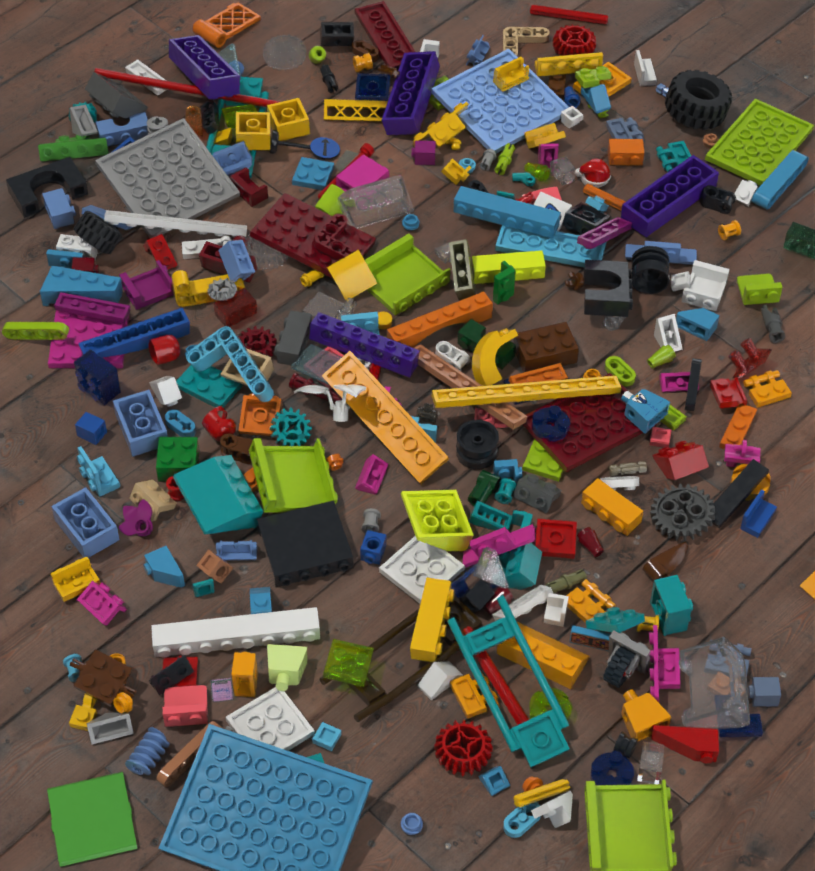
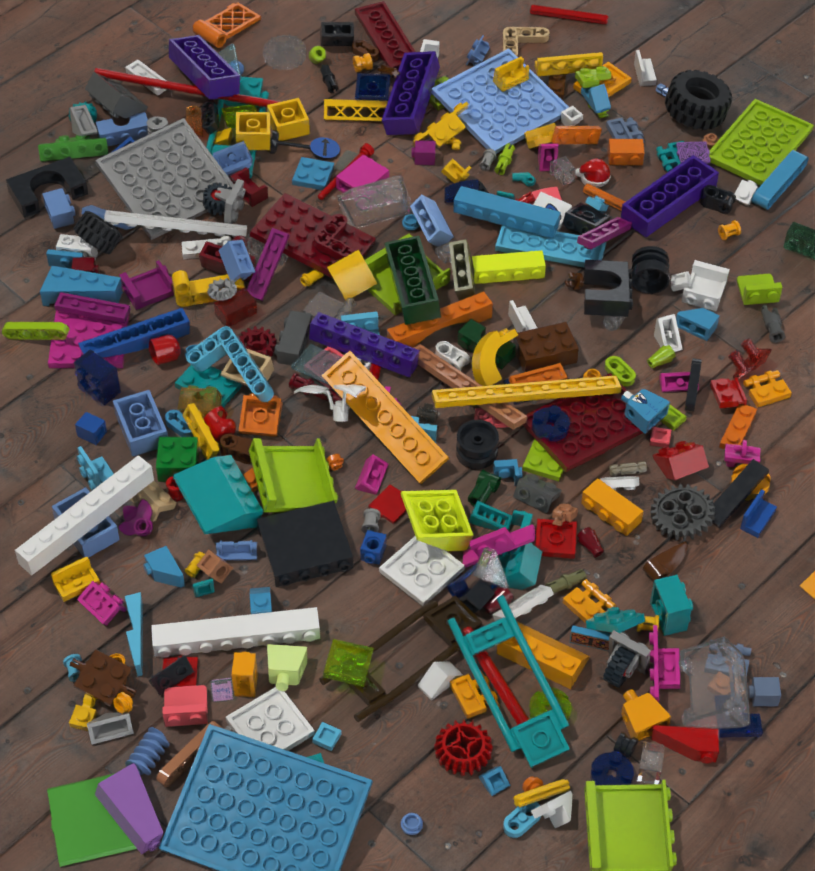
red bracket [143,234,177,270] -> none
white slope [149,376,182,407] -> none
teal gear [269,407,312,446] -> none
lime brick [315,184,350,216] -> none
yellow tile [378,312,392,329] -> none
yellow brick [410,577,455,662] -> none
medium azure plate [459,158,476,173] -> none
green bracket [493,261,516,305] -> none
teal bush [495,478,517,504] -> none
clear neon green cone [524,162,551,181] -> none
white panel [543,593,569,627] -> none
red gear [553,24,596,56] -> none
blue cone [564,86,581,108] -> none
medium blue bracket [625,241,697,265] -> none
none -> white brick [15,455,154,576]
none -> medium lavender slope [95,763,163,854]
none -> medium azure slope [125,592,143,676]
none -> clear yellow brick [178,385,223,416]
none -> yellow plate [182,403,220,460]
none -> yellow pin [184,552,205,578]
none -> light grey plate [203,179,246,224]
none -> magenta plate [245,228,290,301]
none -> red piece [368,484,407,524]
none -> dark green brick [385,236,441,325]
none -> light blue brick [410,194,454,248]
none -> clear blue slope [444,179,479,203]
none -> white panel [508,300,537,332]
none -> orange plate [552,126,602,144]
none -> nougat plate [552,504,578,526]
none -> medium lavender piece [676,141,710,164]

